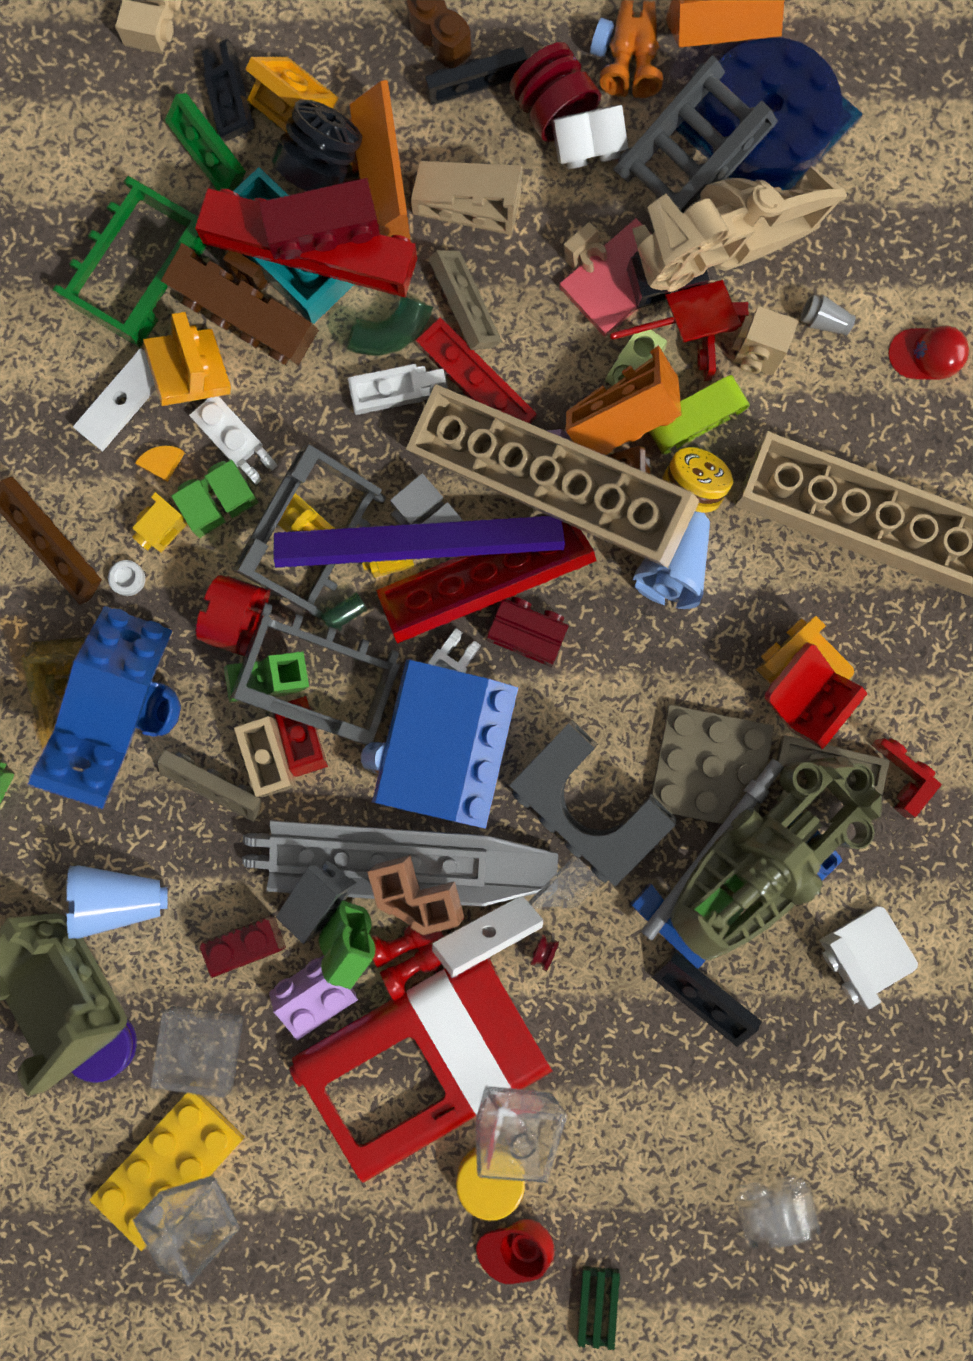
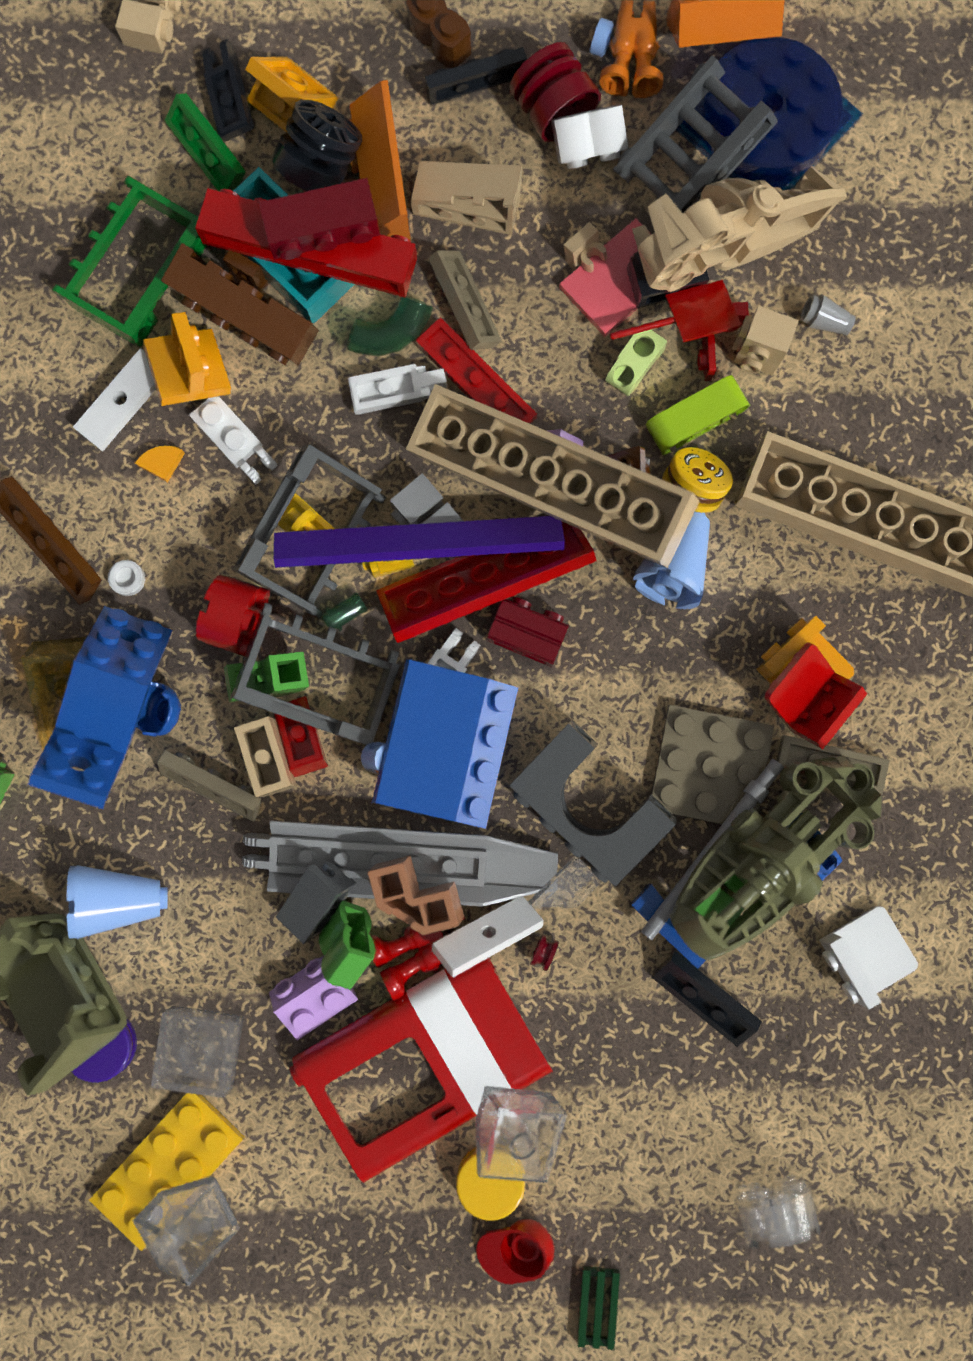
yellow brick [132,492,187,553] -> none
bright green piece [171,460,259,538] -> none
dark red brick [200,915,286,978] -> none
orange wedge [566,345,681,455] -> none
red bracket [871,738,942,818] -> none
red cap [888,325,969,380] -> none

